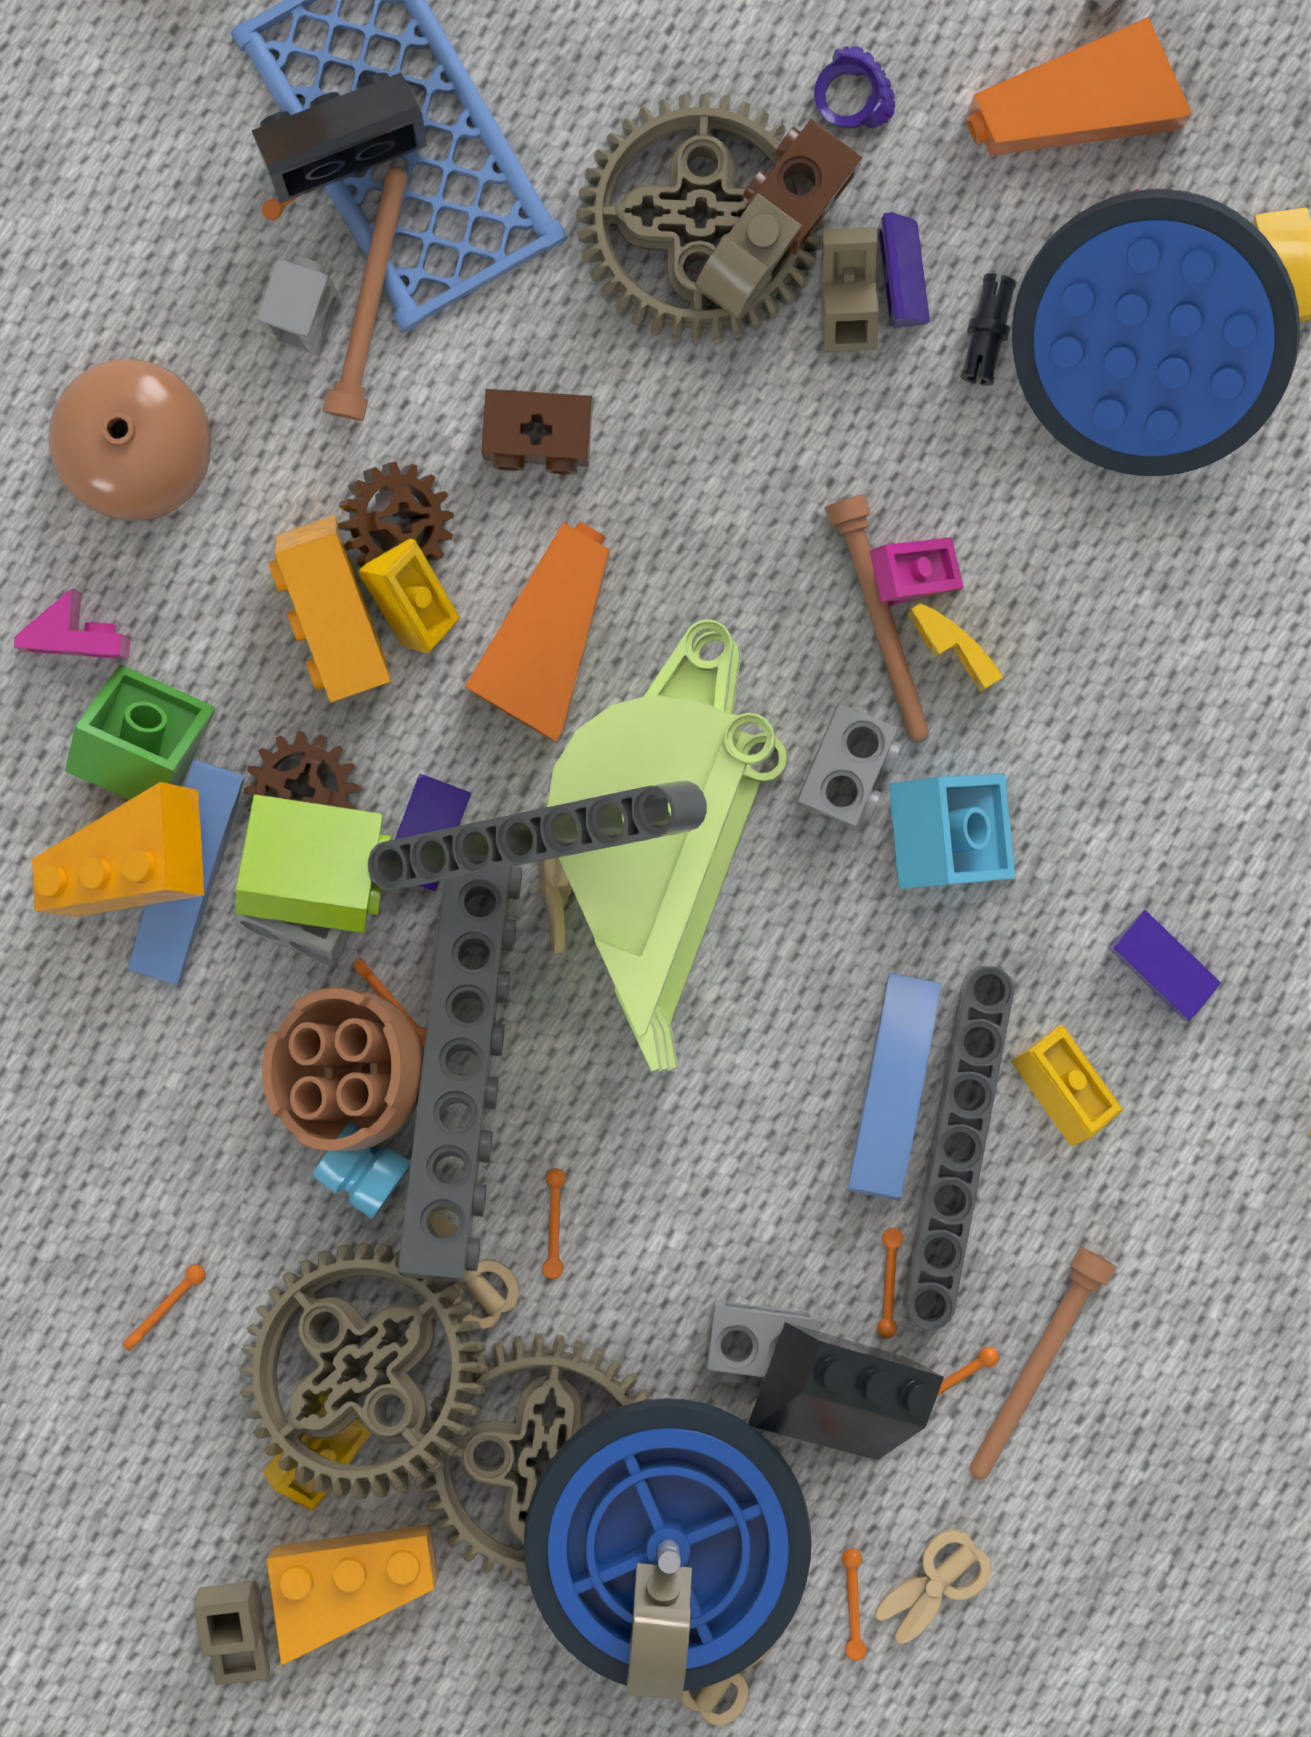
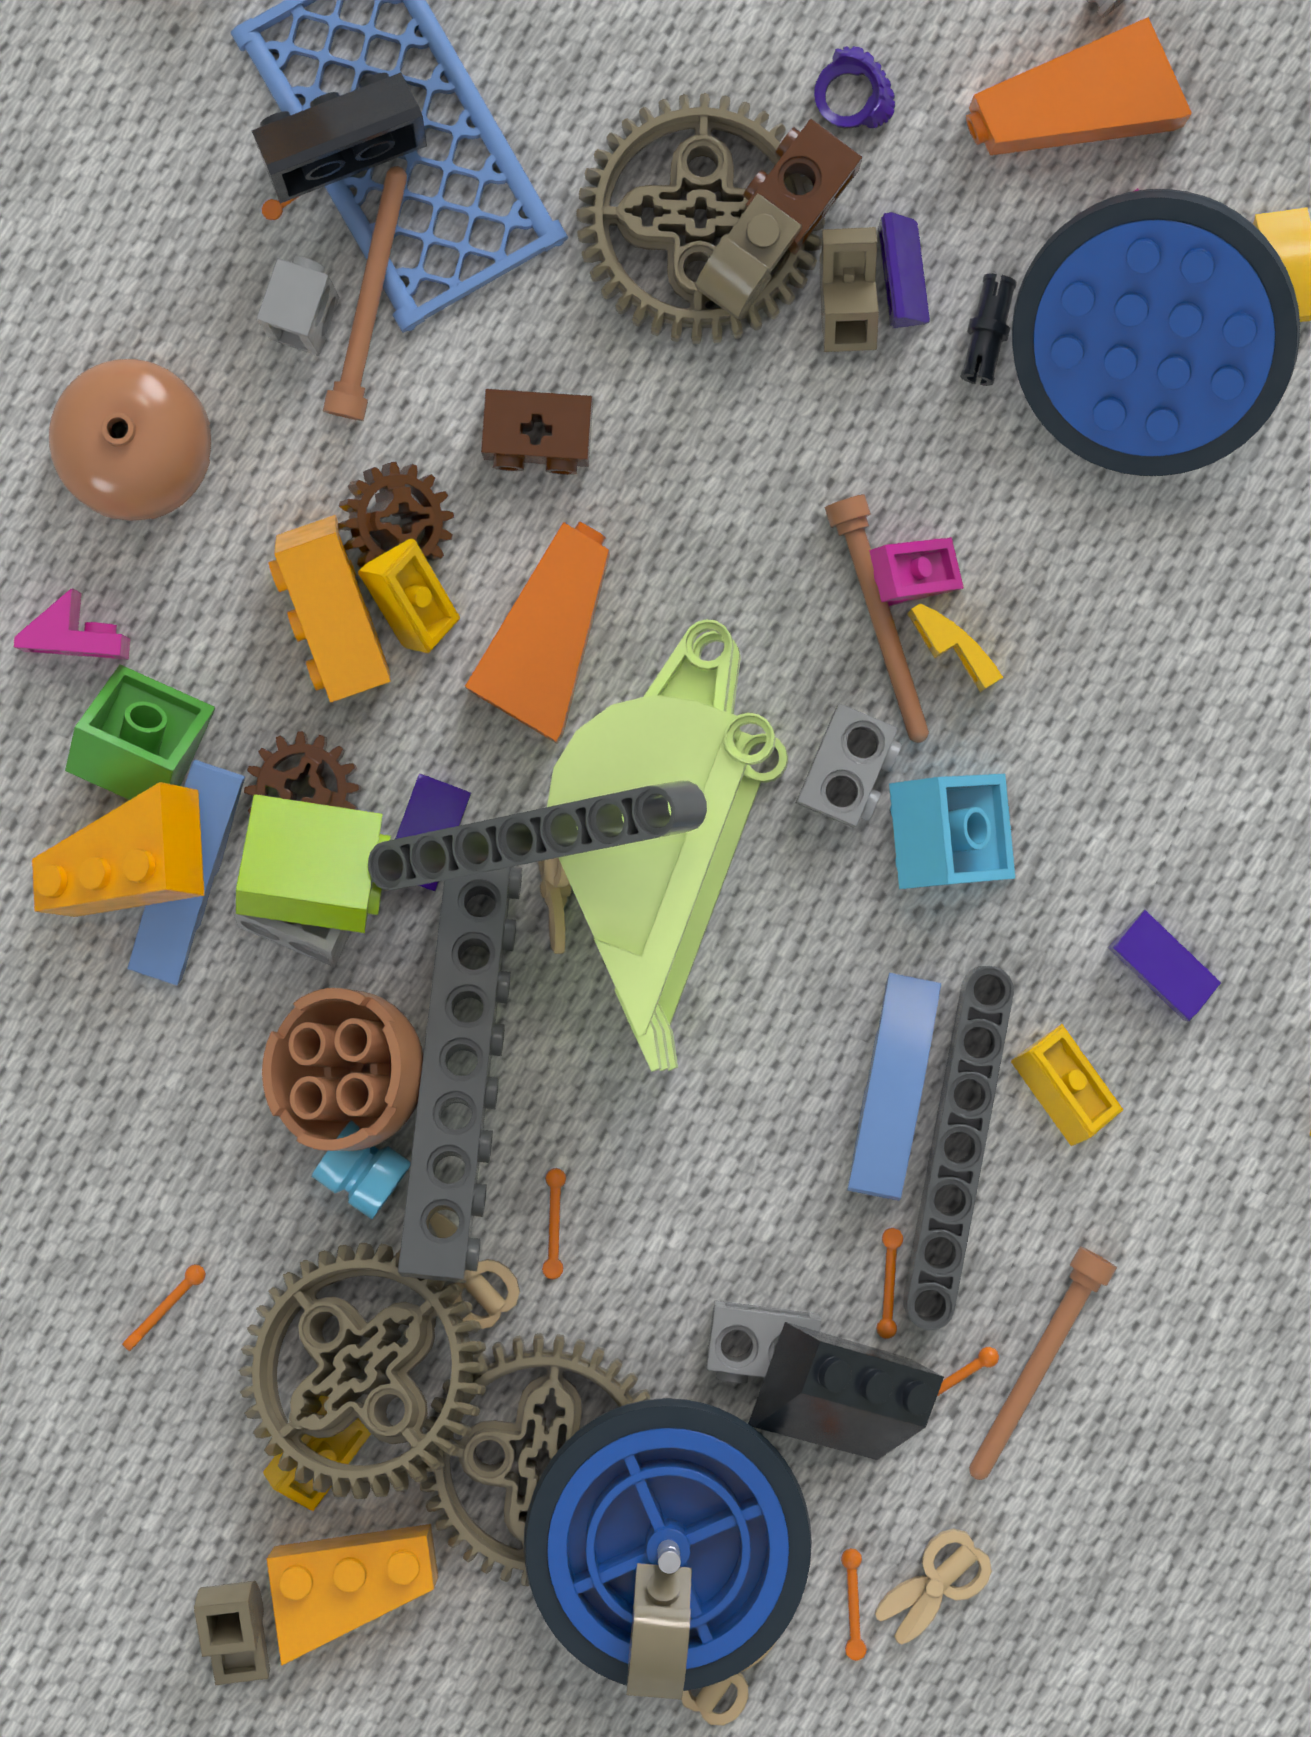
orange hinge [352,958,427,1048] -> none

